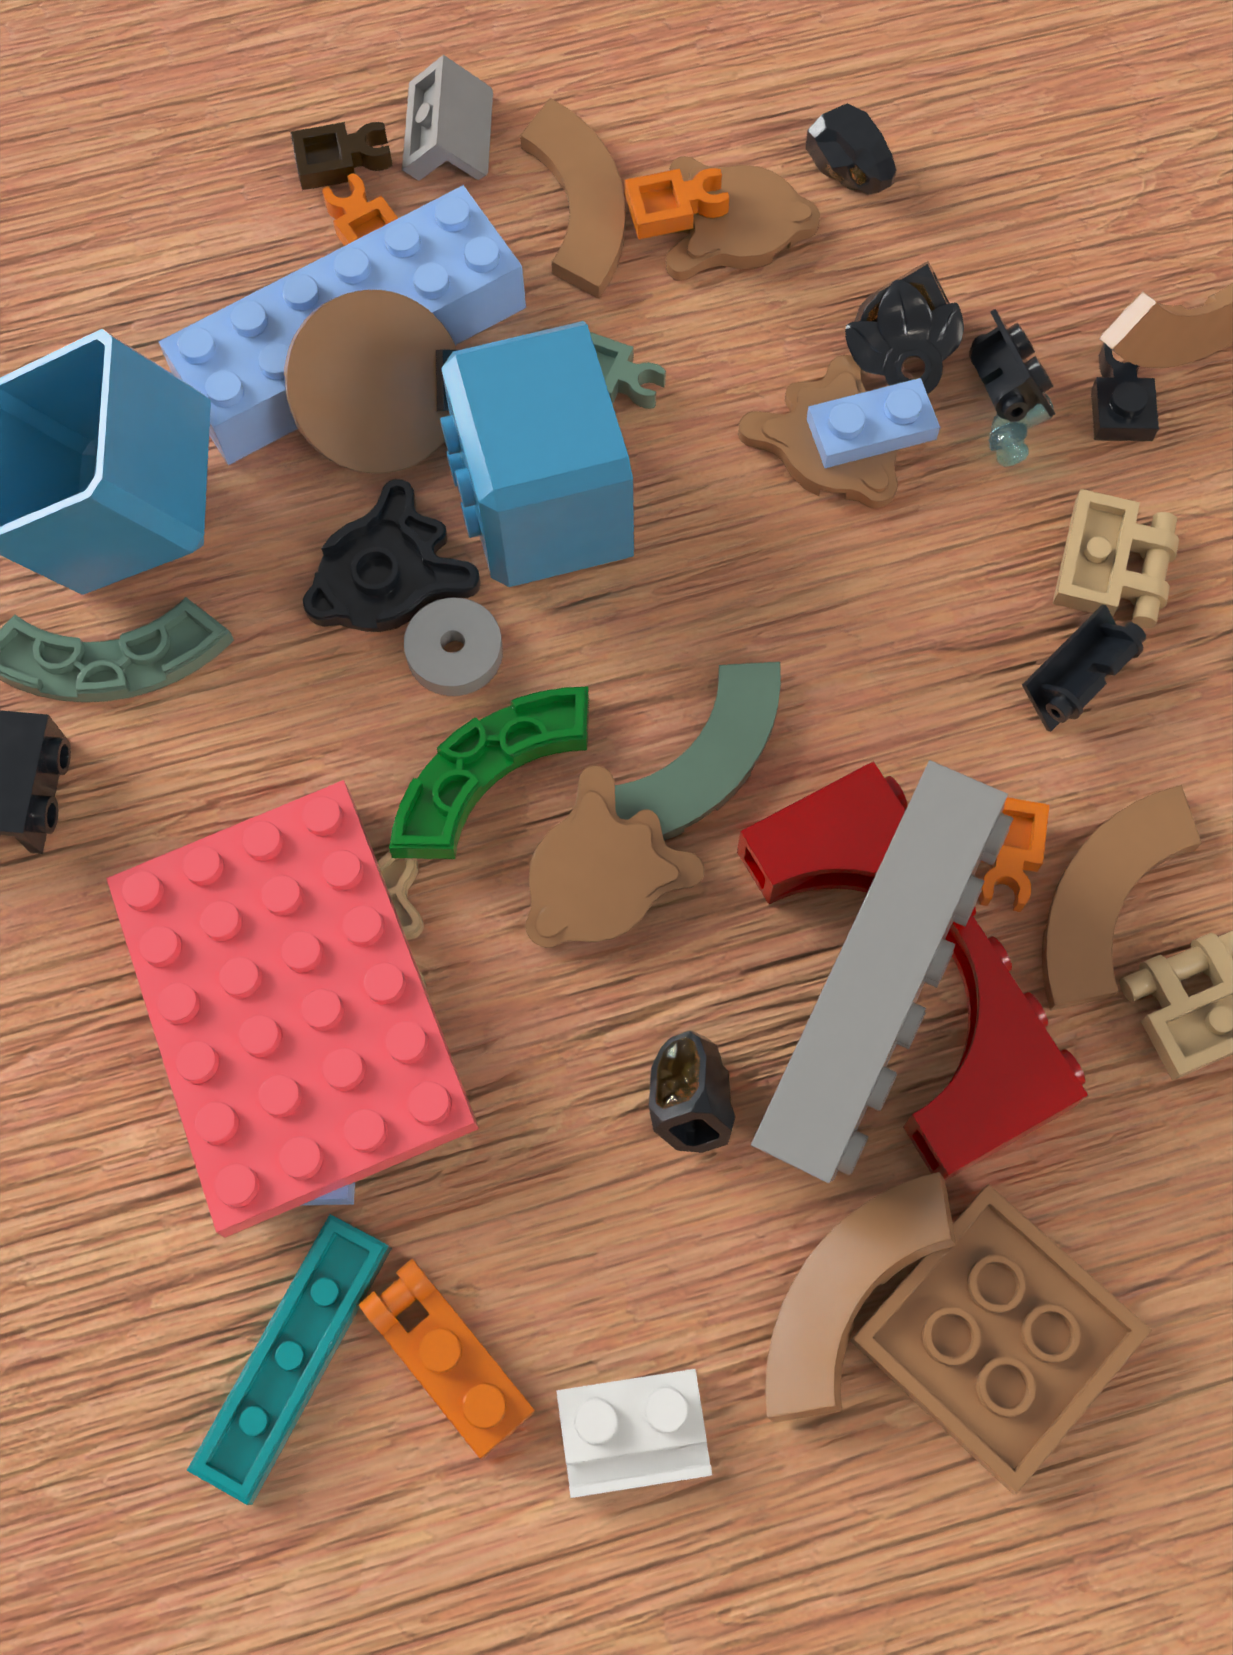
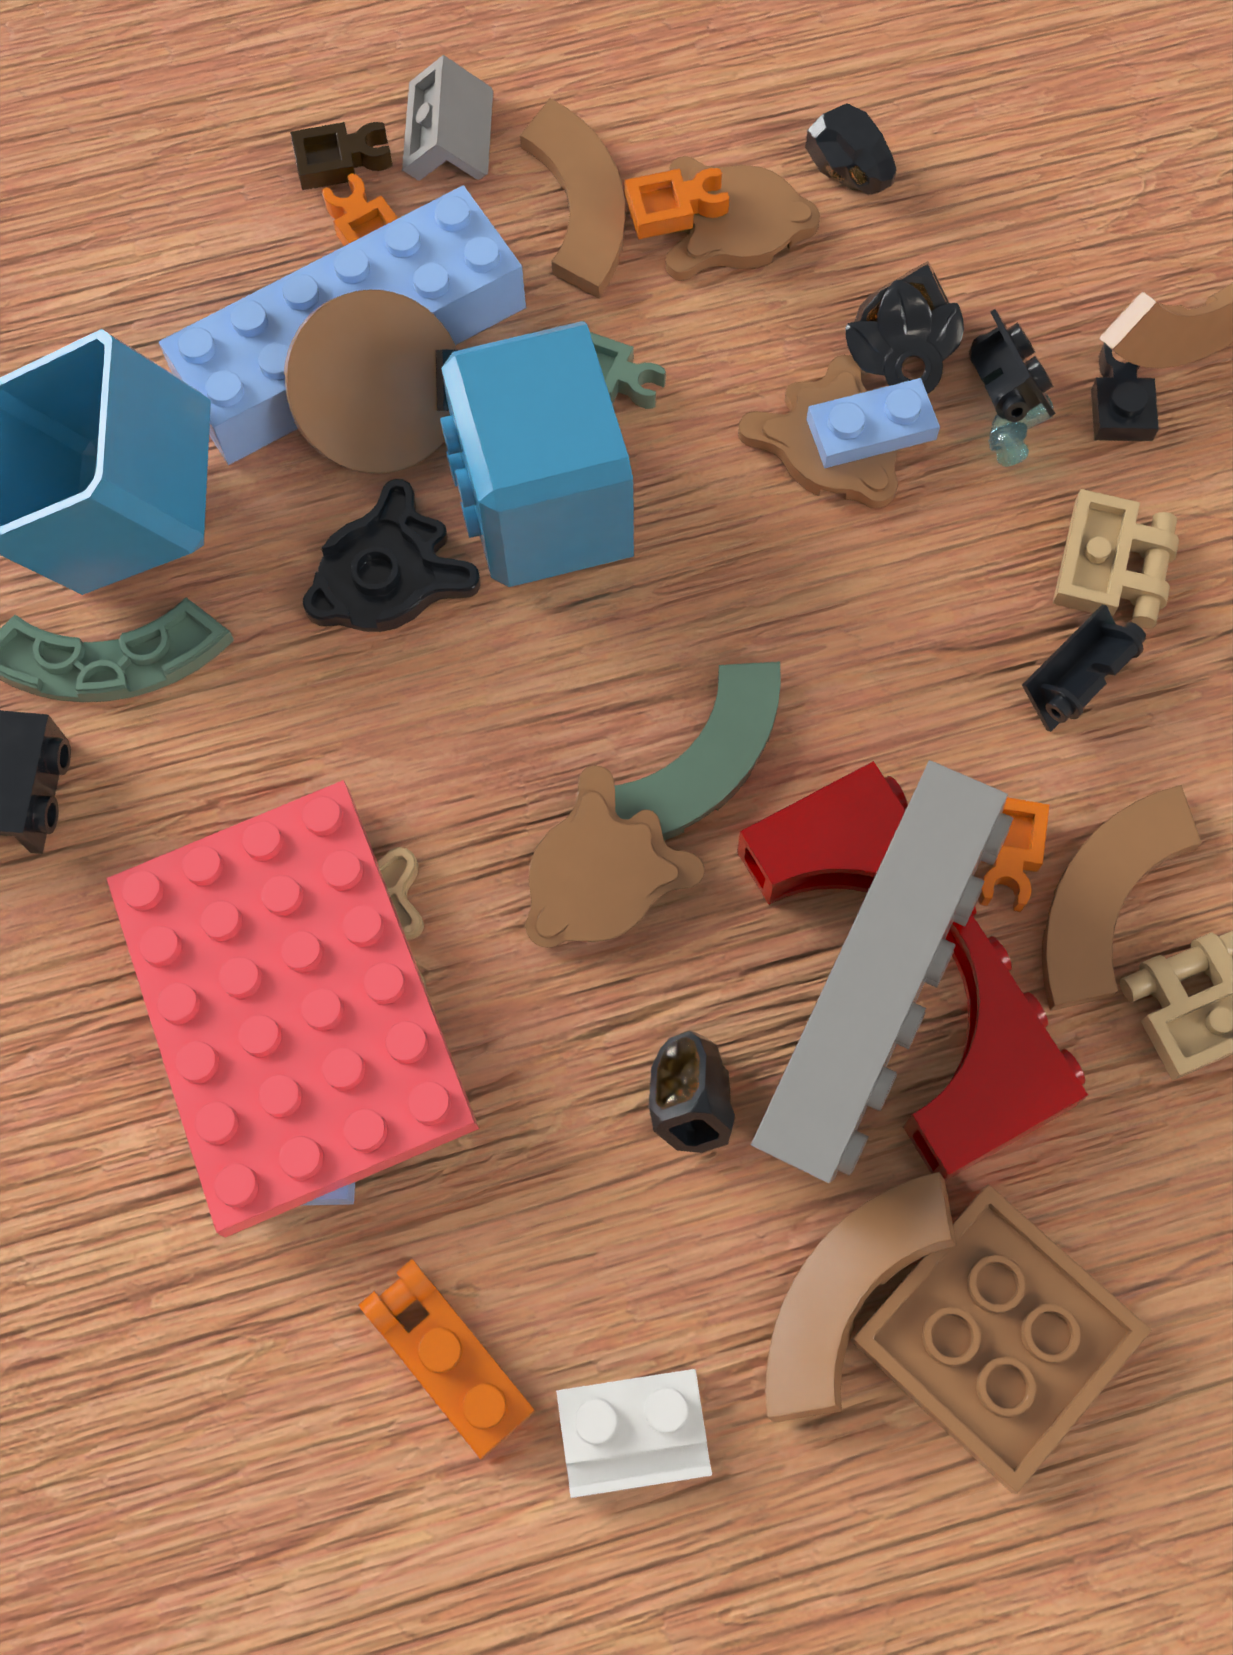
teal tile [186,1214,392,1505] -> none
green tile [389,686,589,859] -> none
light grey piece [404,598,503,696] -> none

